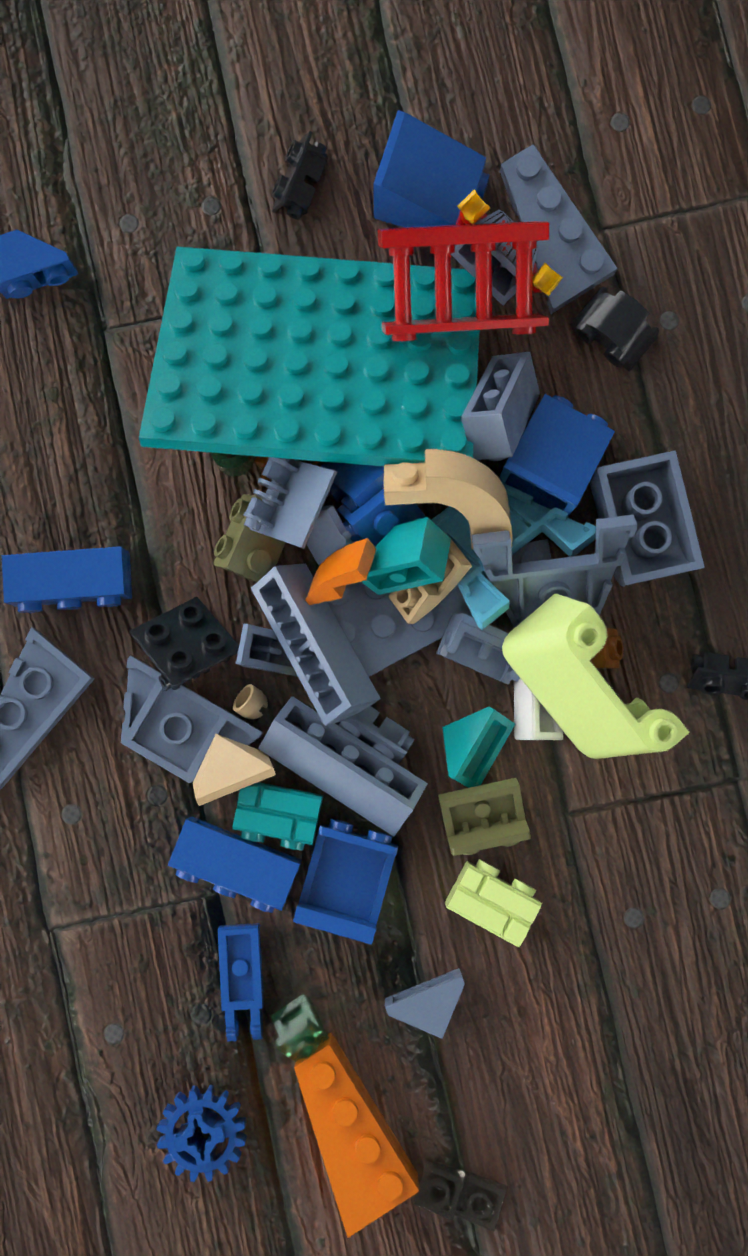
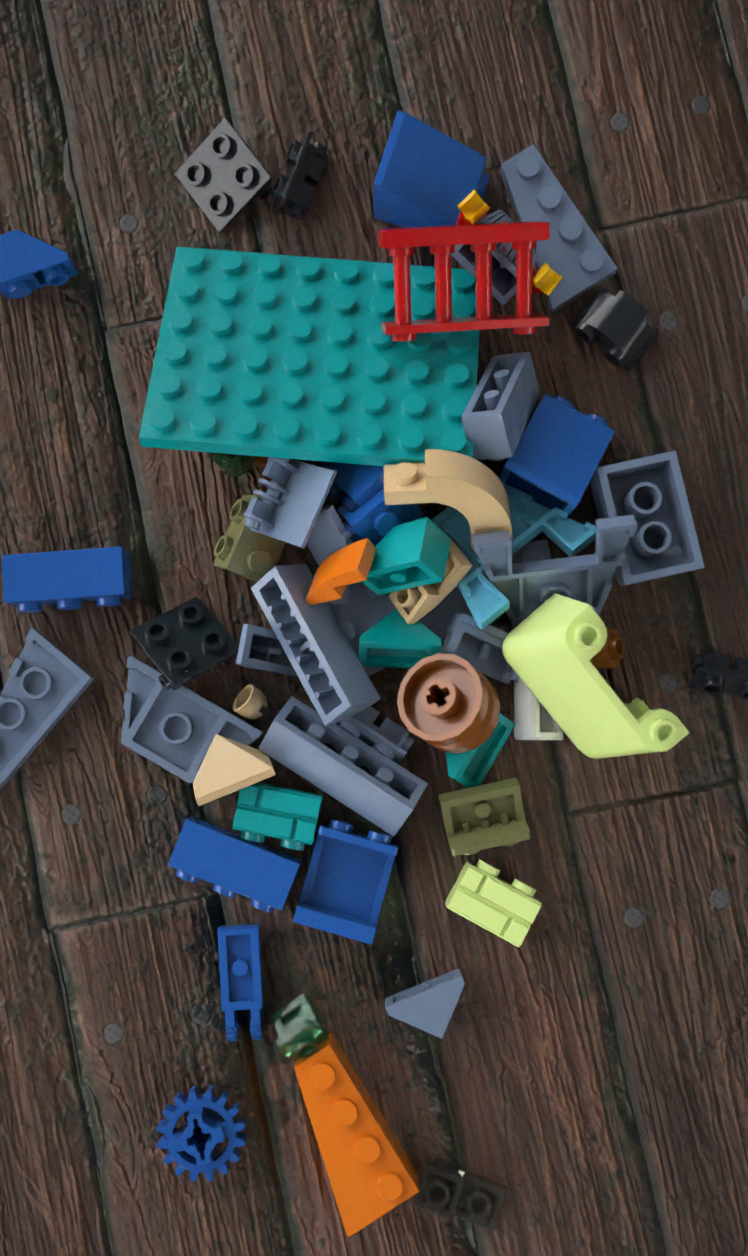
none -> hinge [175,118,272,233]
none -> teal slope [358,608,441,668]
none -> dark orange wheel [397,653,500,754]

